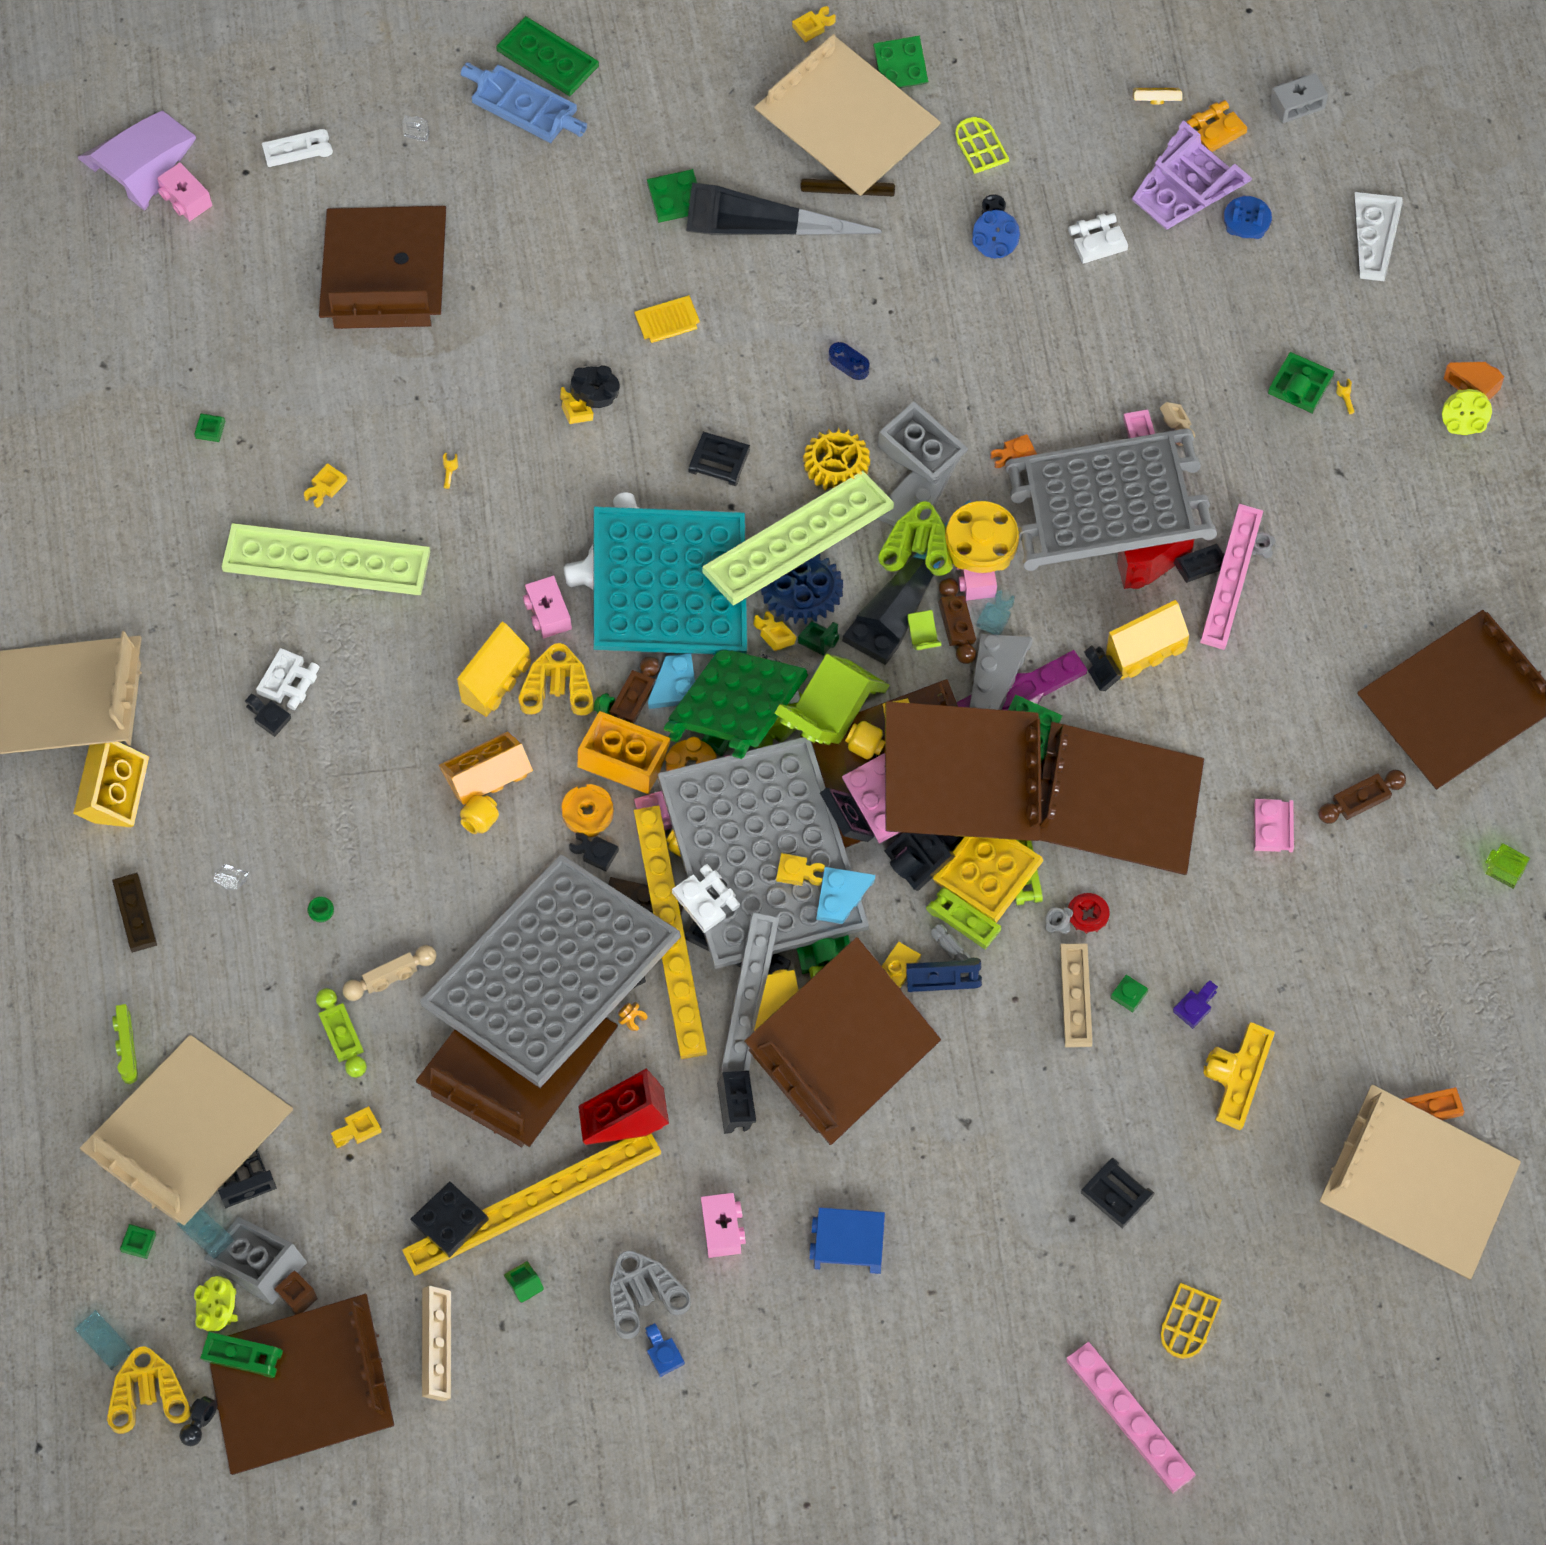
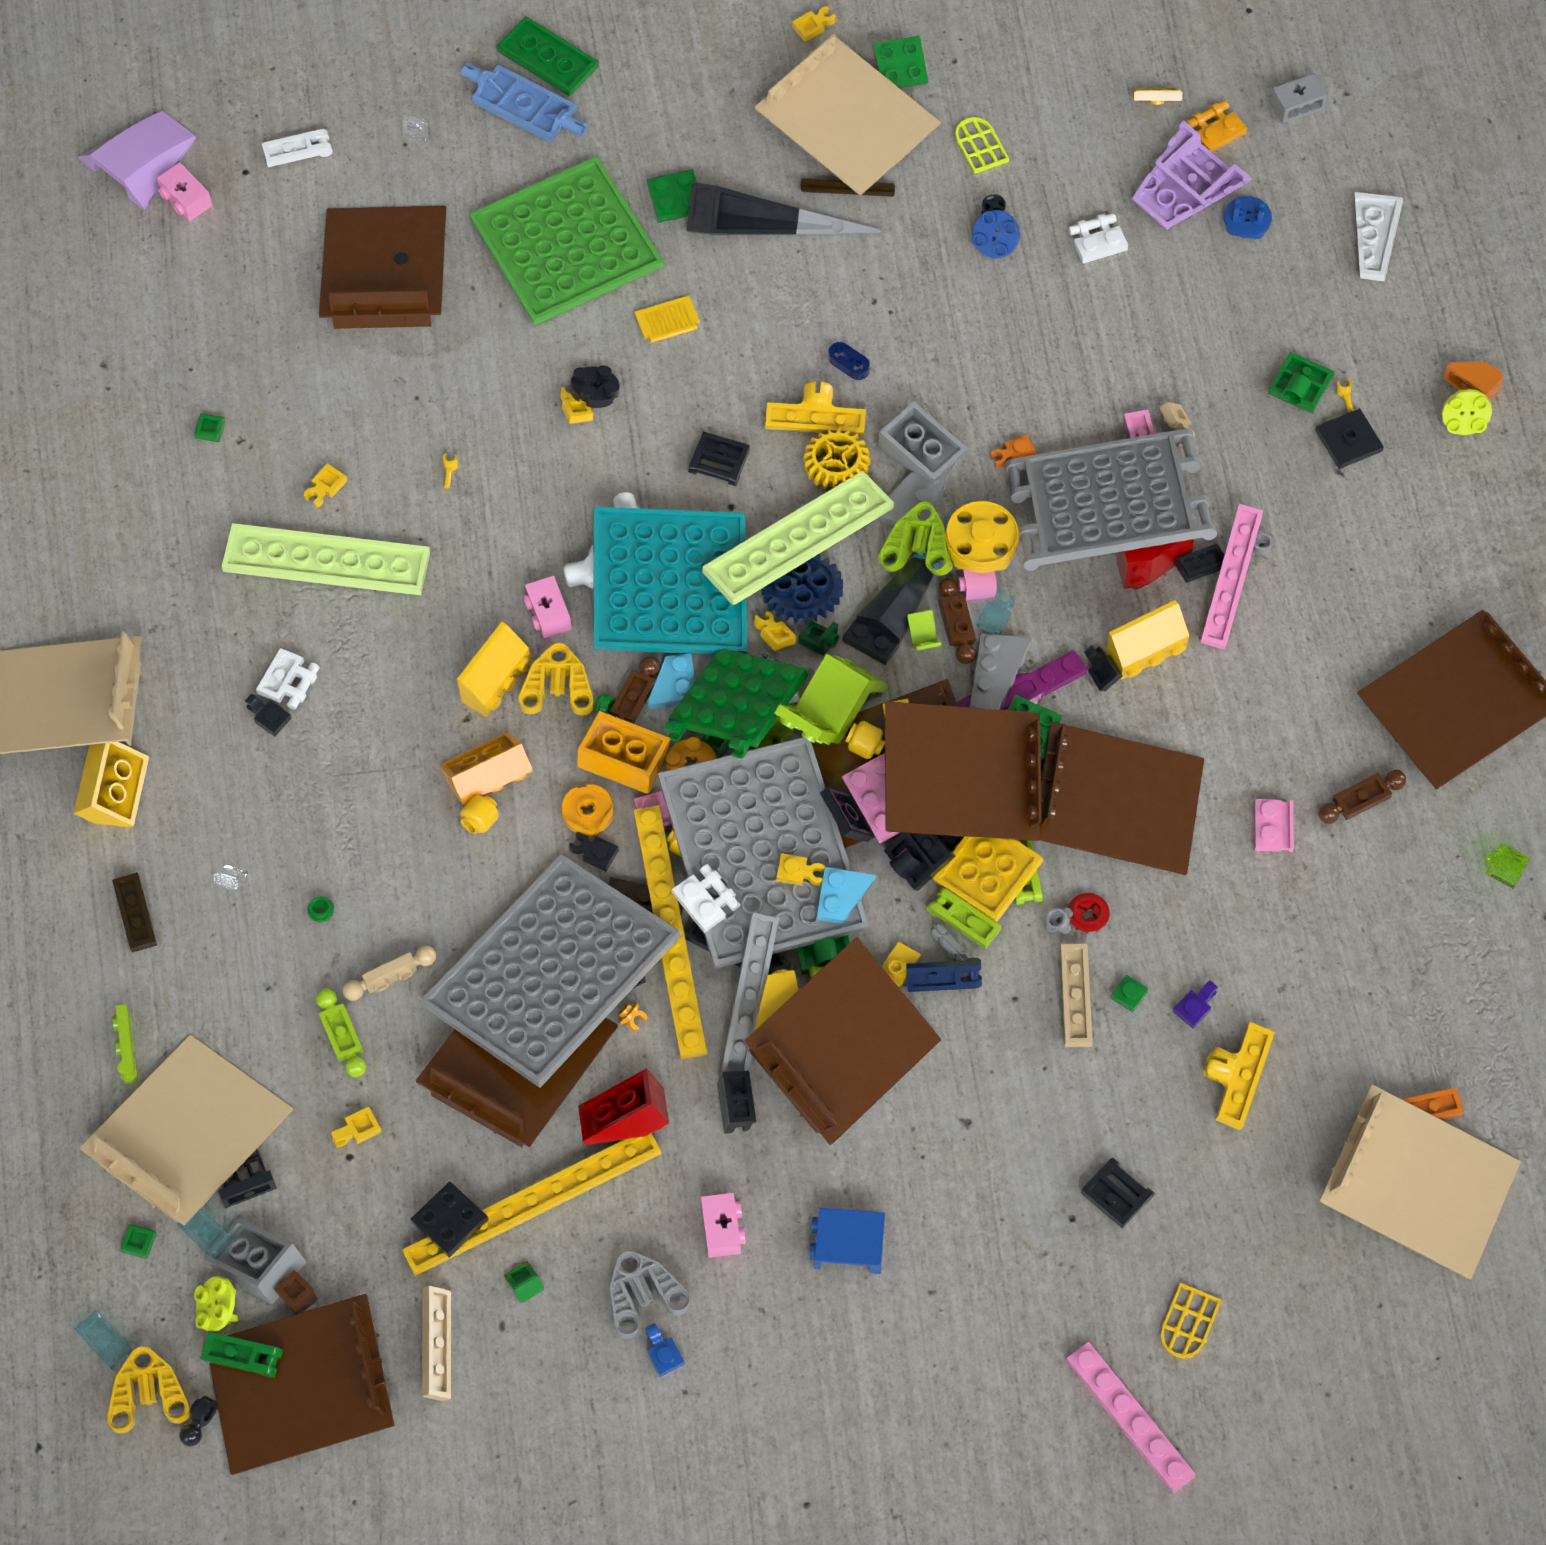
none -> bright green plate [469,156,664,326]
none -> yellow plate [765,381,866,436]
none -> black plate [1315,408,1384,469]

